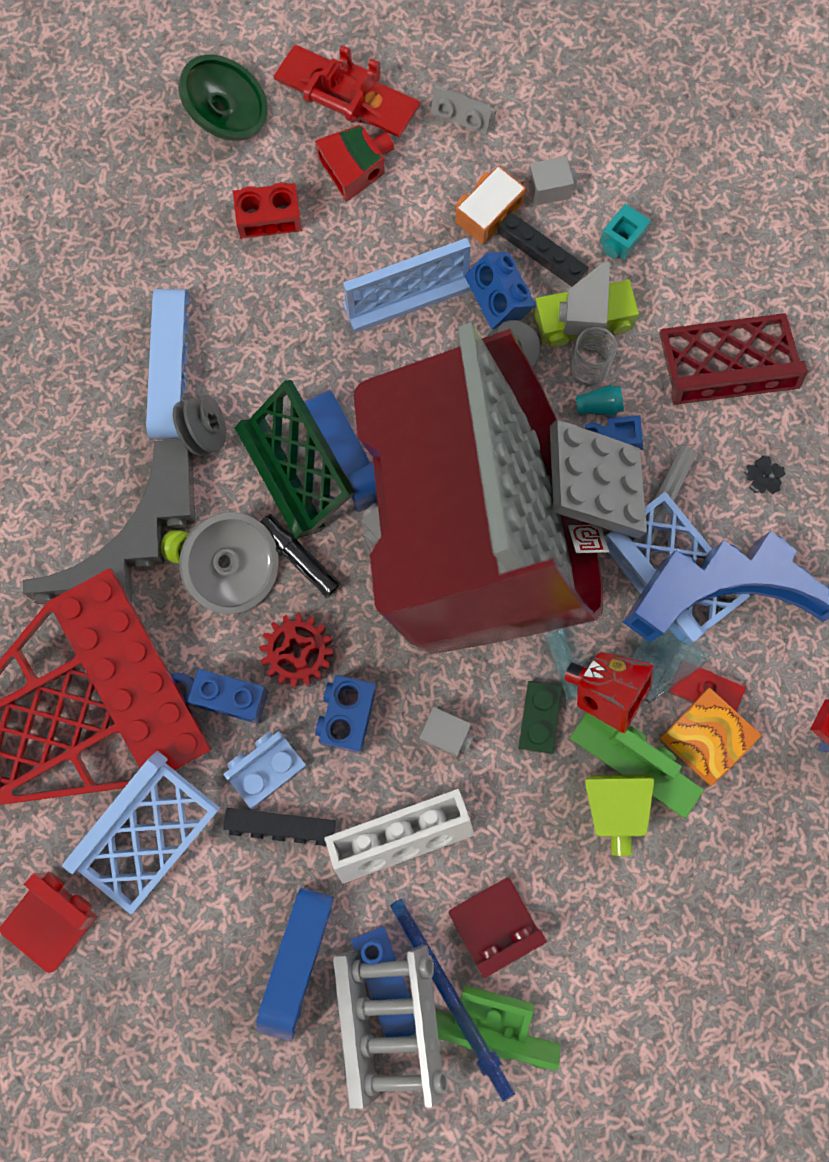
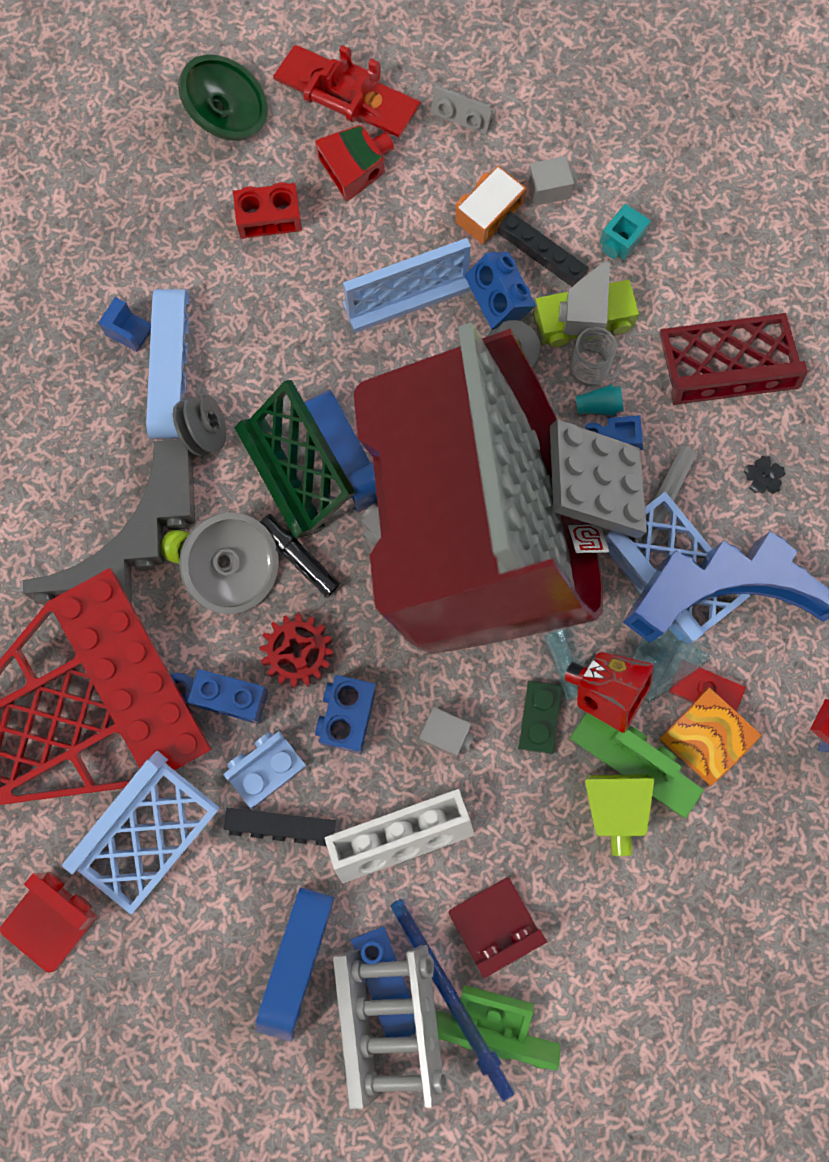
none -> blue panel [98,297,151,352]

